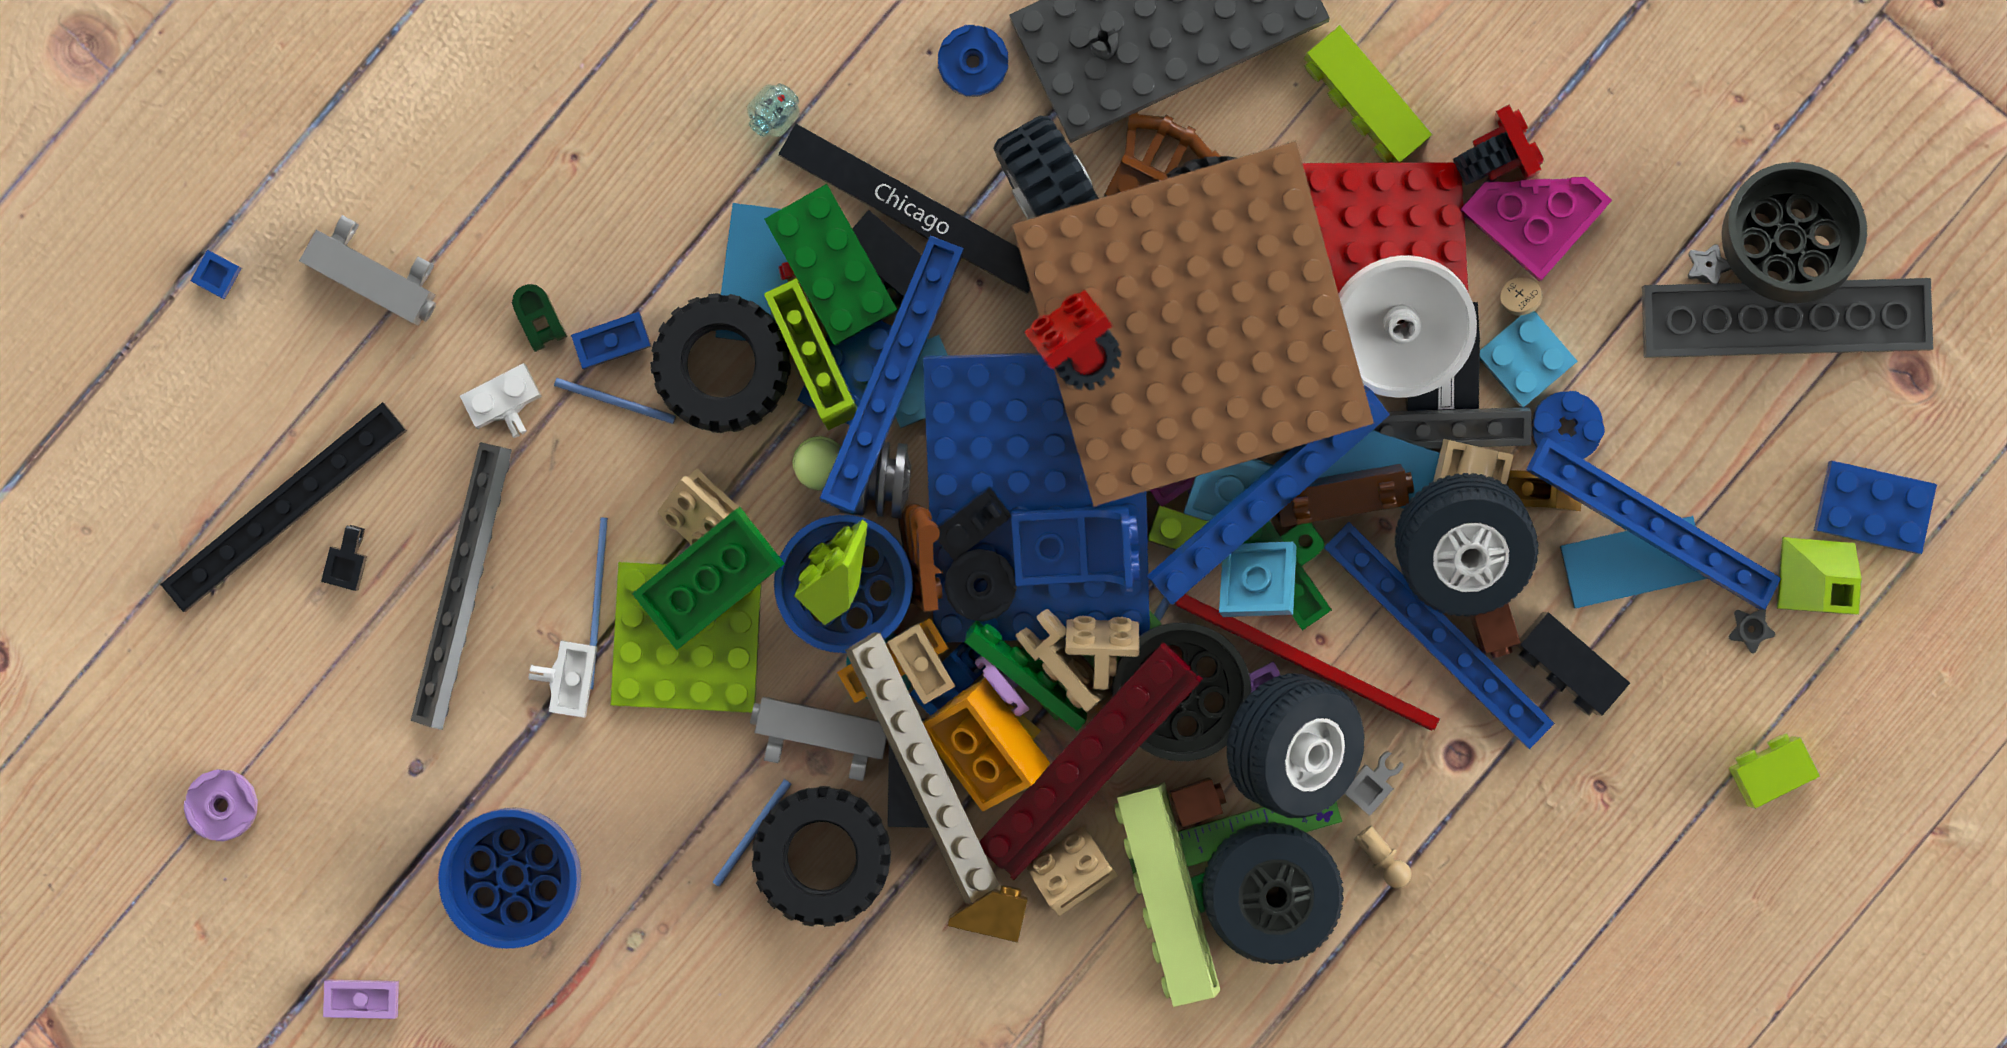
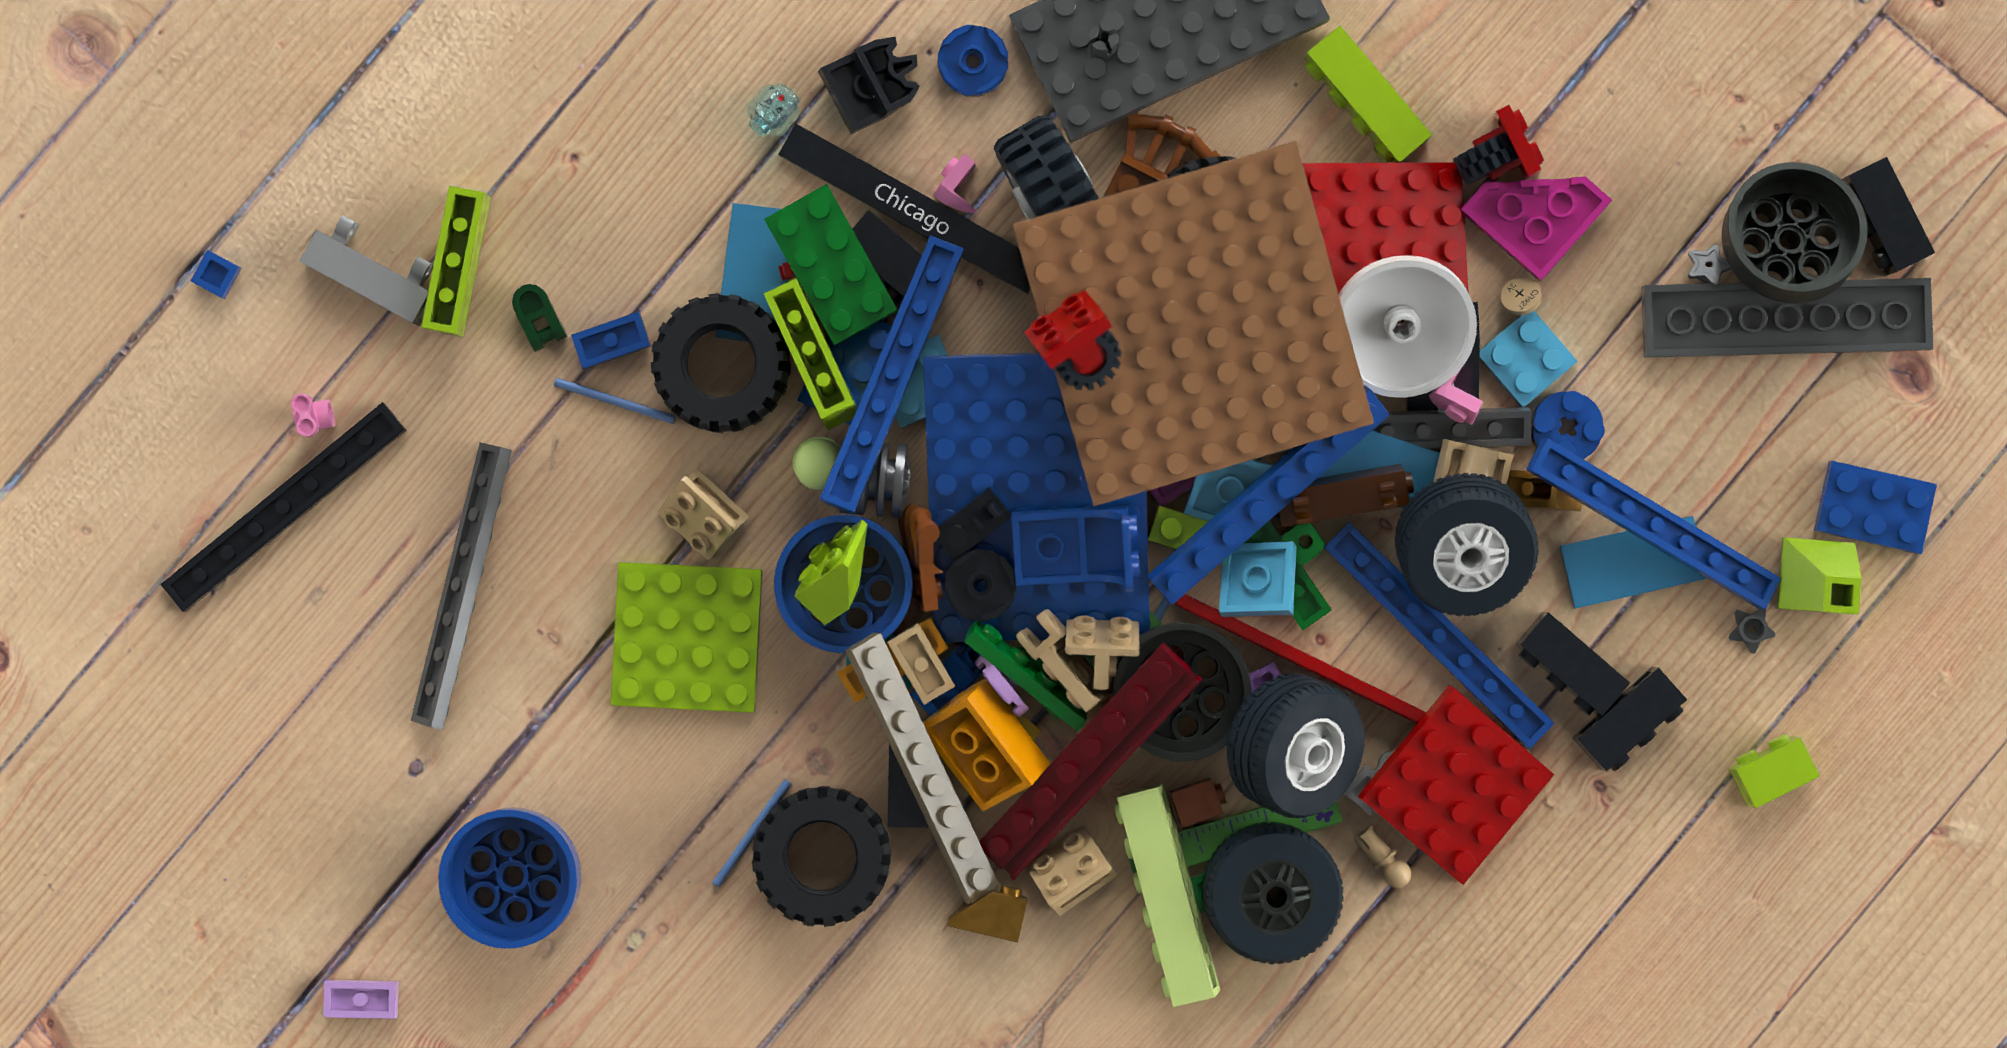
lavender plate [184,769,258,842] -> none
black plate [321,525,367,591] -> none
white plate [460,363,542,438] -> none
white plate [529,641,597,718] -> none
medium blue piece [590,517,608,689] -> none
green plate [632,507,785,650] -> none
light grey brick [750,697,887,781] -> none
copper brick [1470,603,1520,658] -> none
none -> bright pink plate [291,394,335,437]
none -> lime brick [421,186,491,338]
none -> black plate [818,37,920,135]
none -> bright pink plate [934,154,976,213]
none -> red plate [1357,685,1555,885]
none -> bright pink plate [1429,369,1483,425]
none -> black brick [1572,667,1687,772]
none -> black brick [1842,157,1935,276]

